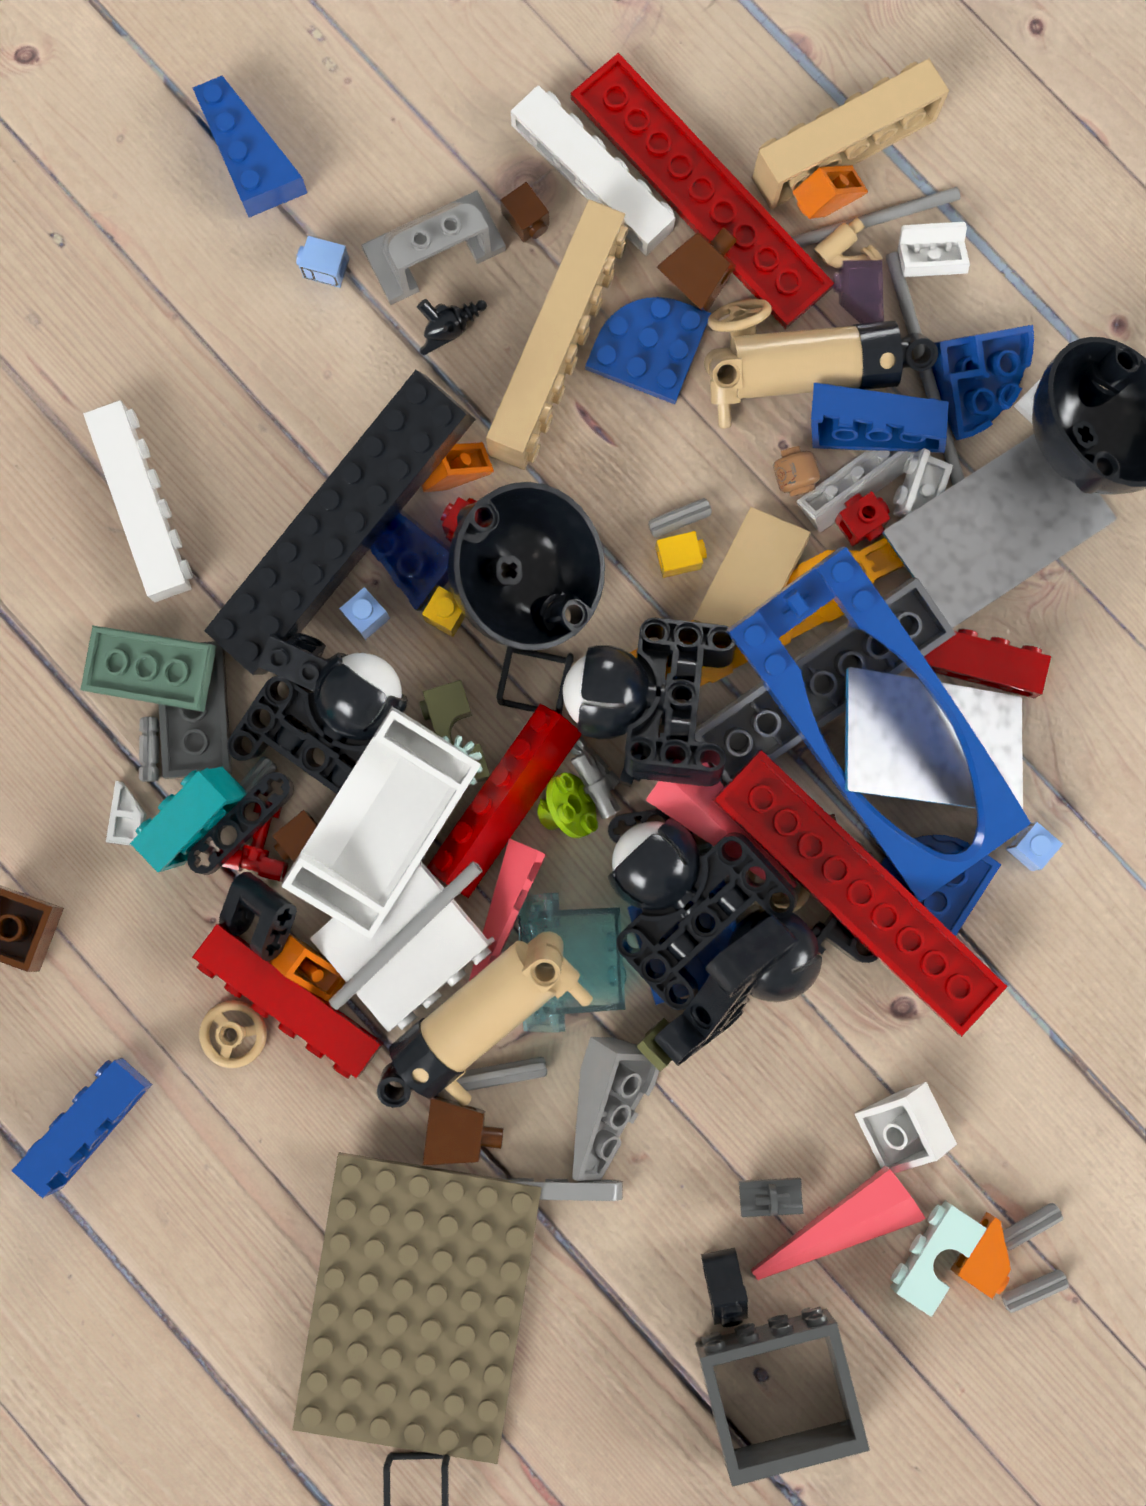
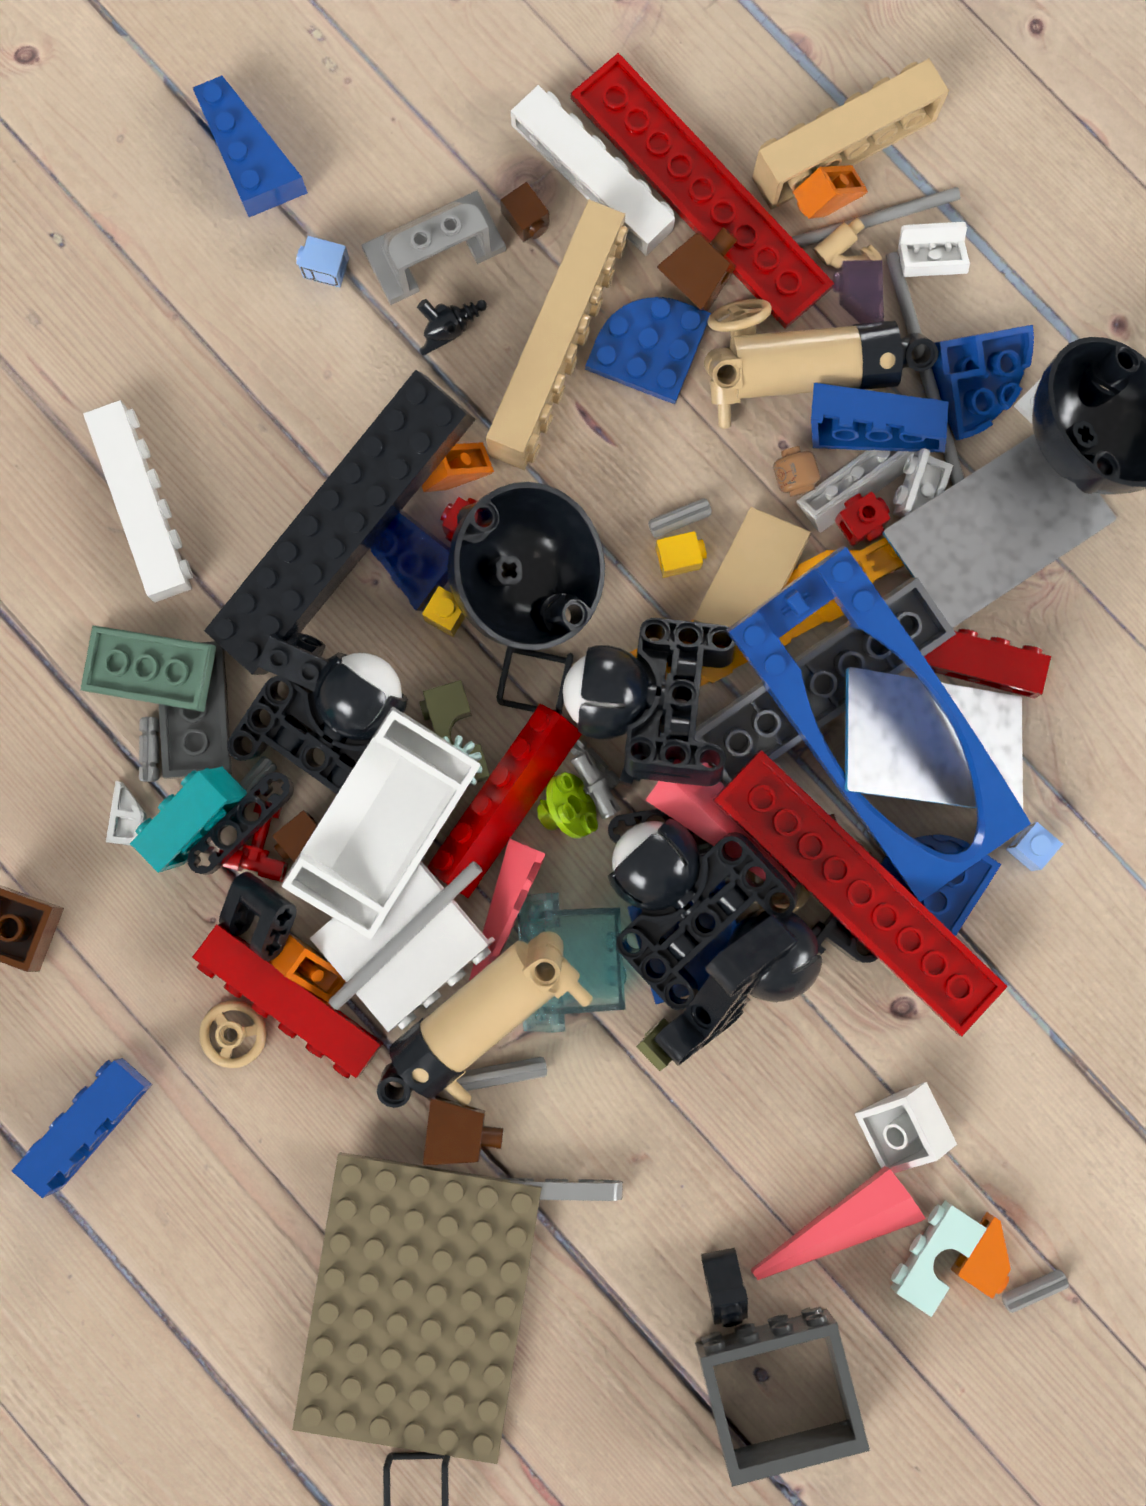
light blue brick [339,587,390,640] -> none
light grey wedge [572,1037,659,1181] -> none
dark grey hips [739,1178,804,1217] -> none
light grey axle [1003,1203,1063,1251] -> none

